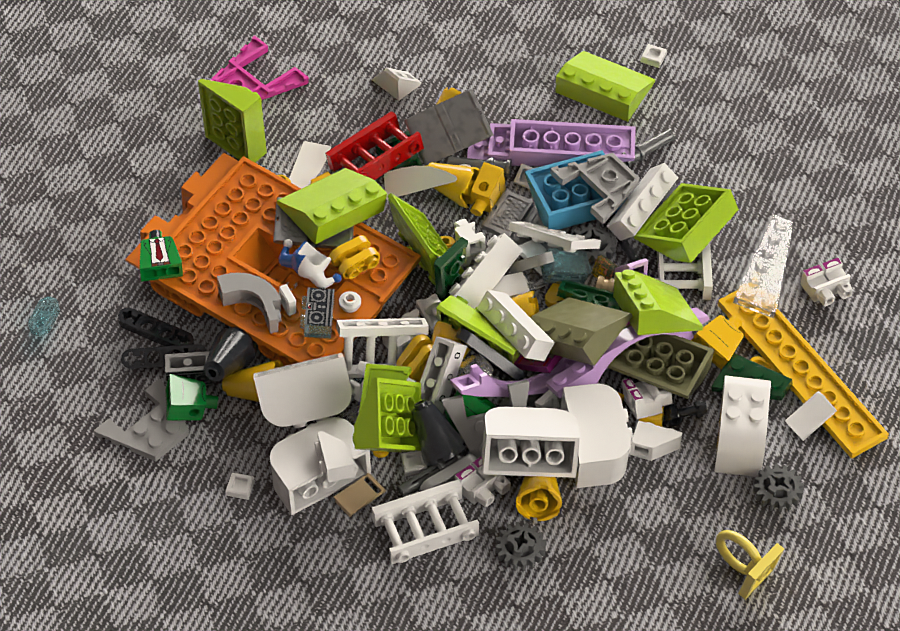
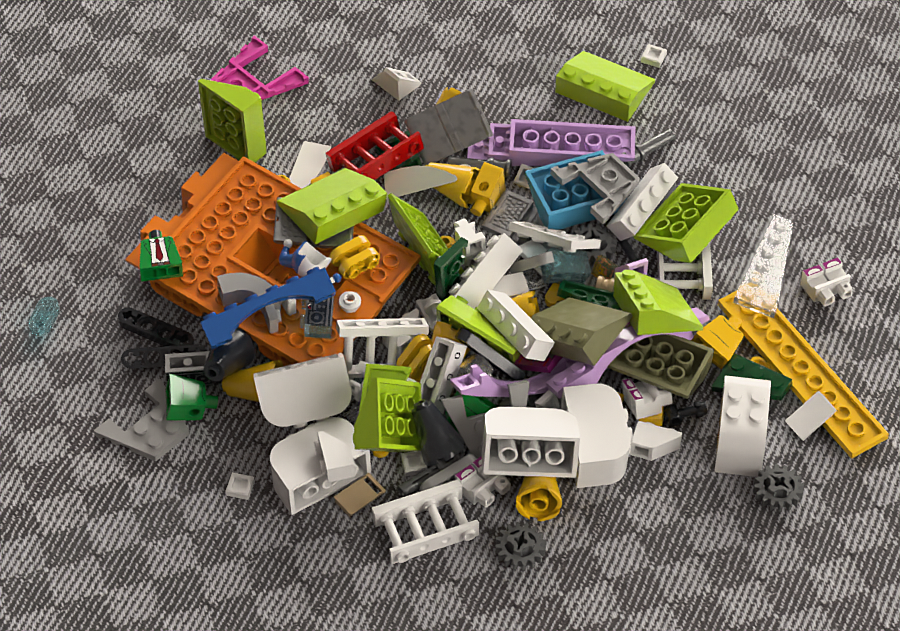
light yellow tile [716,530,784,600] -> none
none -> blue arch [200,267,336,349]

